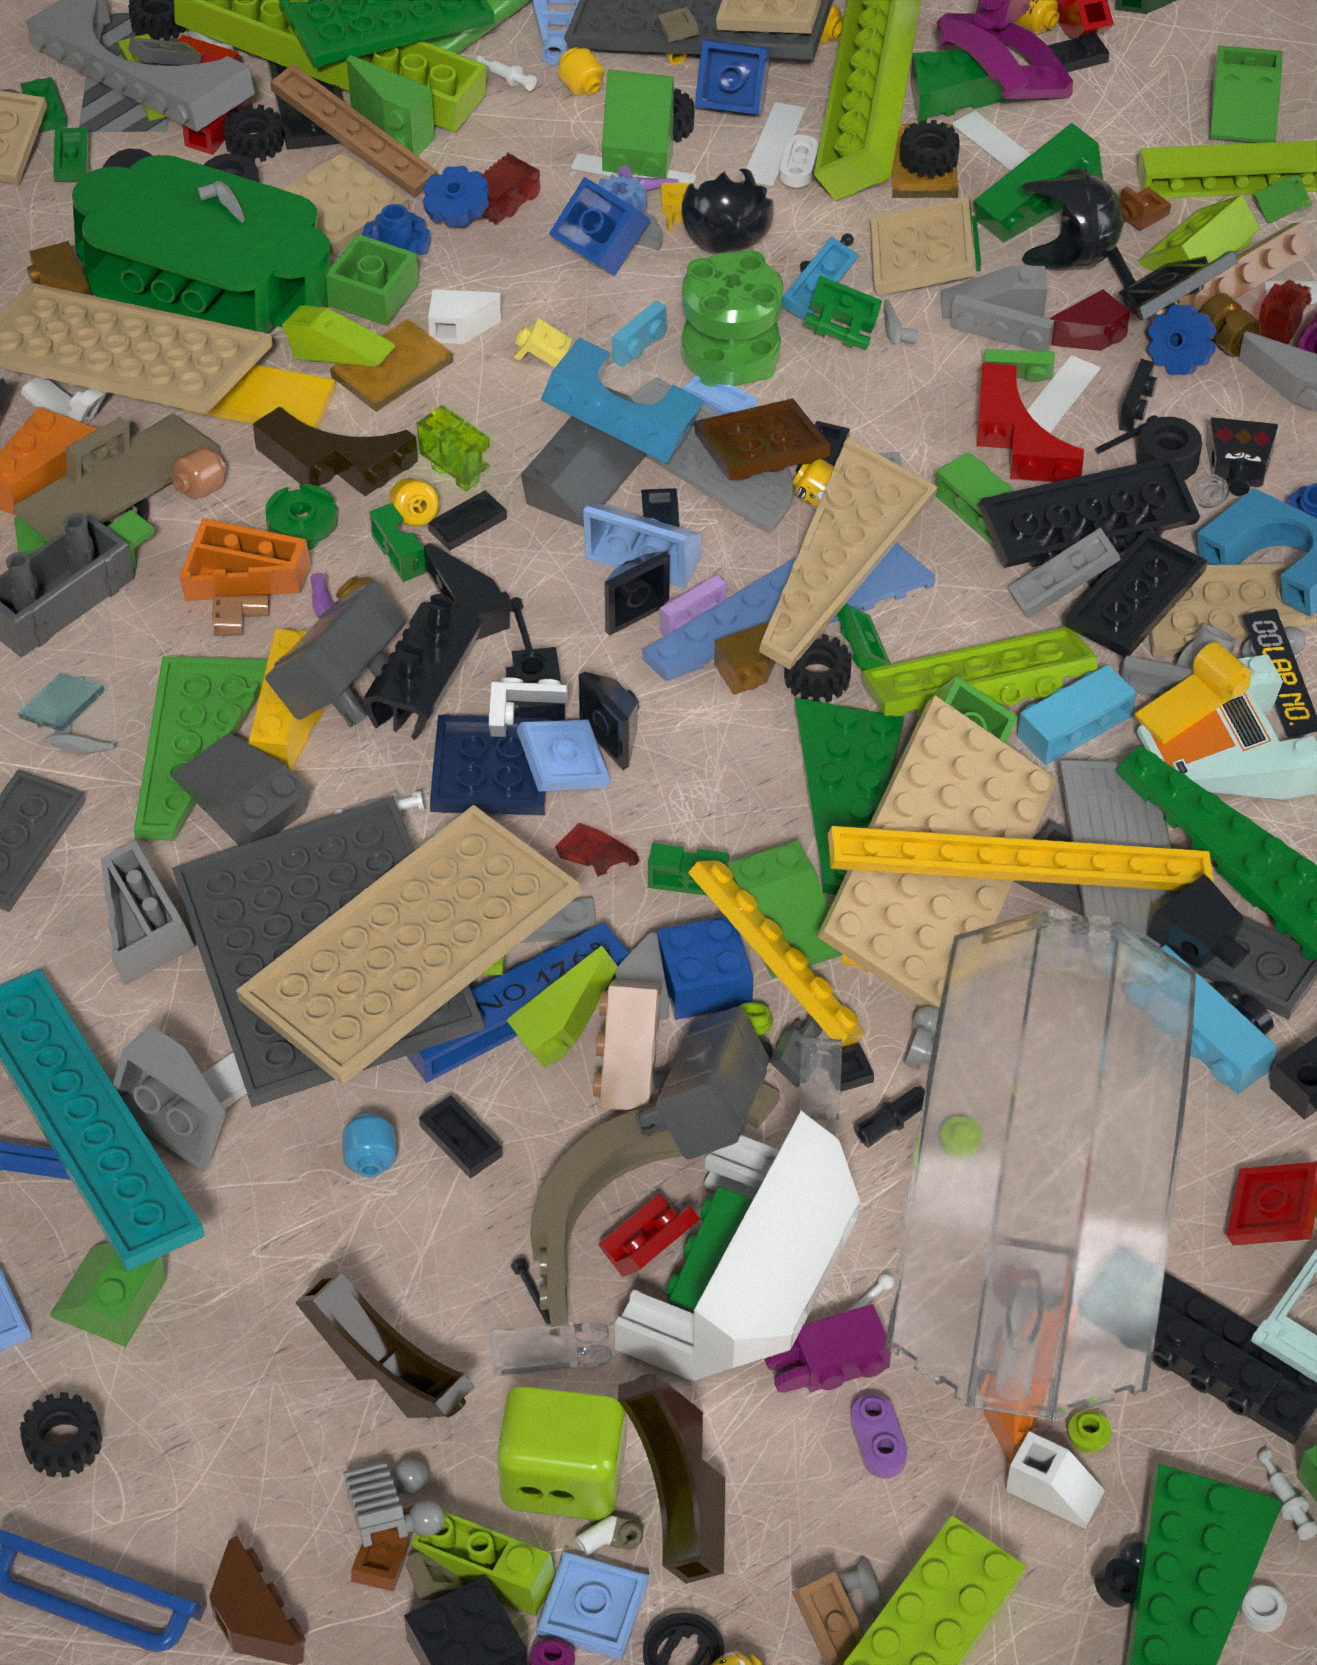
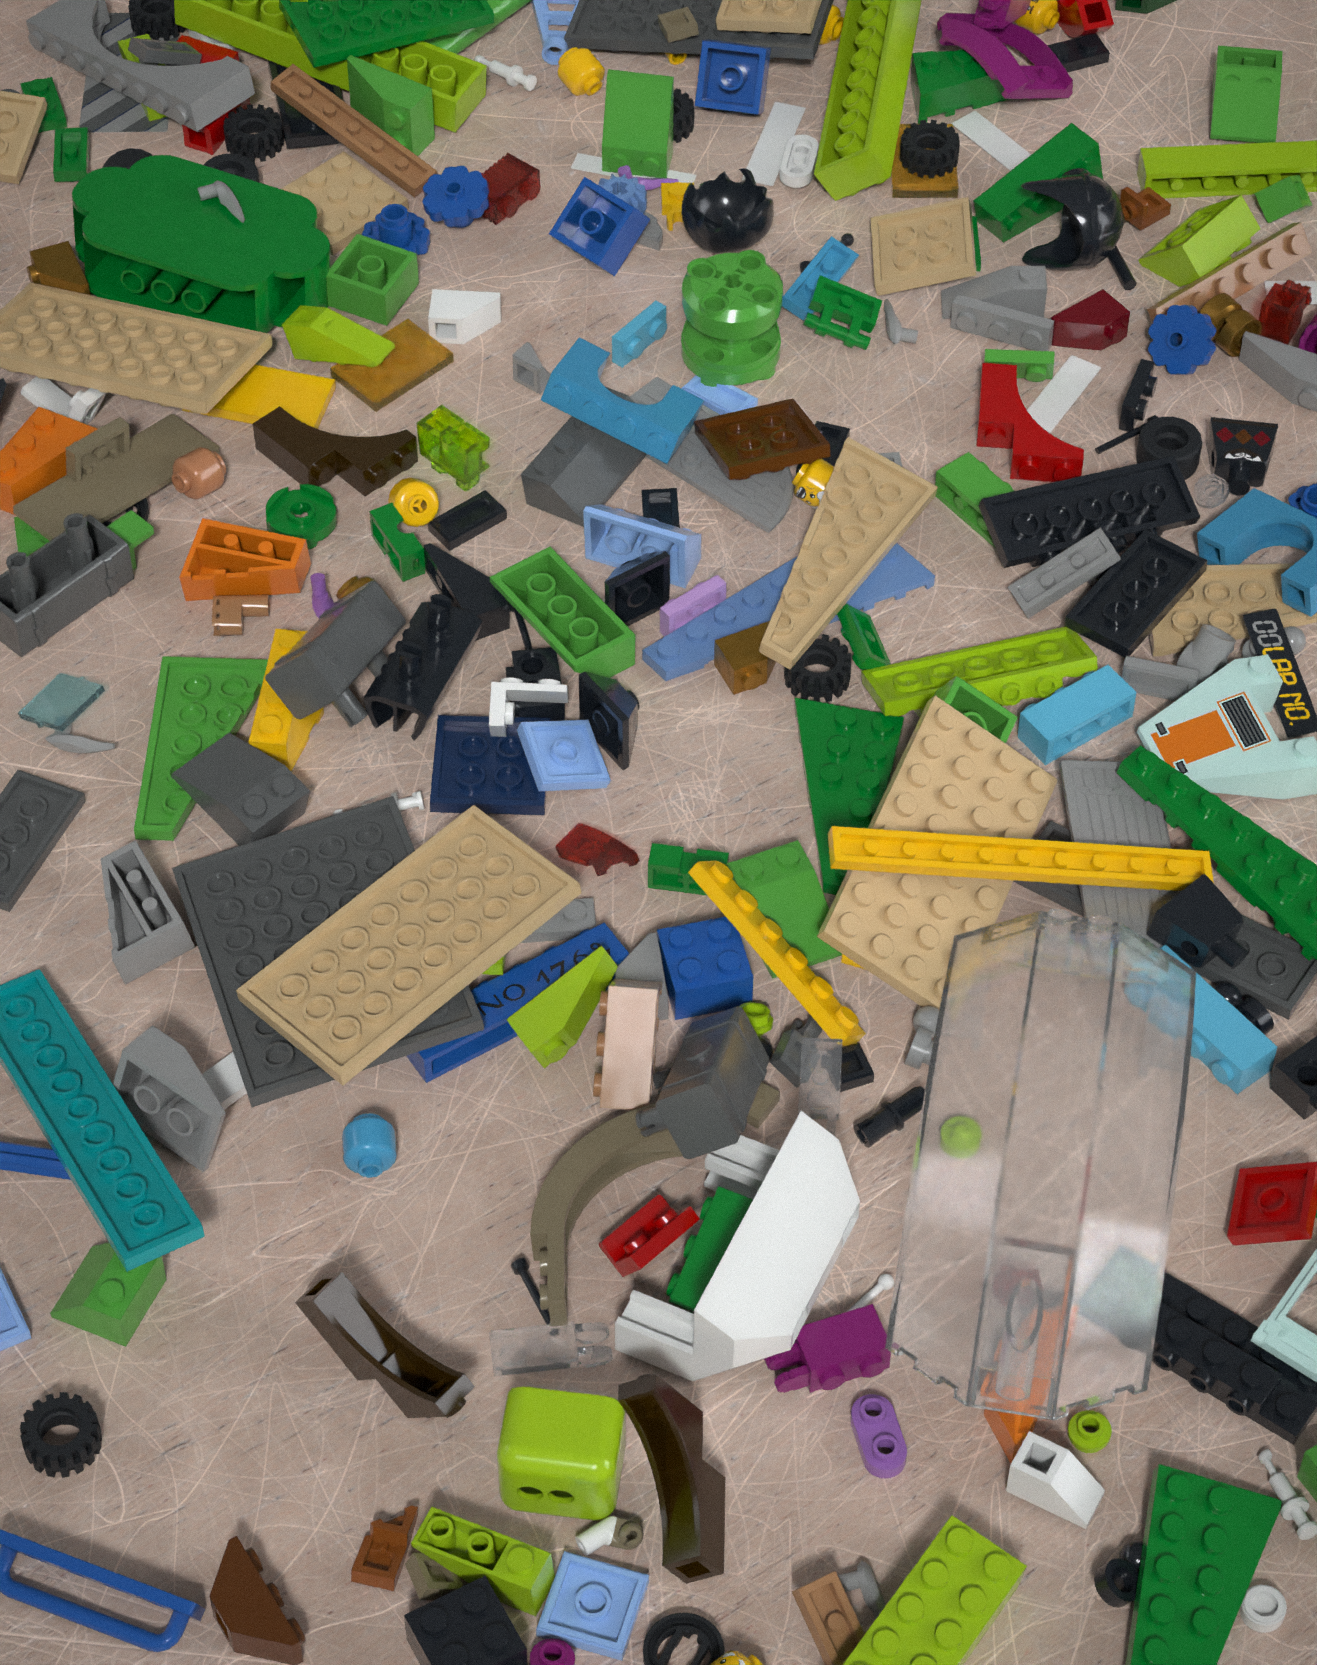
light grey gear [343,1458,445,1547] -> none
black plate [419,1096,503,1179] -> none
light yellow bracket [513,318,572,368] -> none
black wing [1118,251,1238,320] -> none
yellow door [1135,642,1251,745] -> none
none -> bright green slope [490,547,635,678]
none -> light grey slope [512,342,551,394]

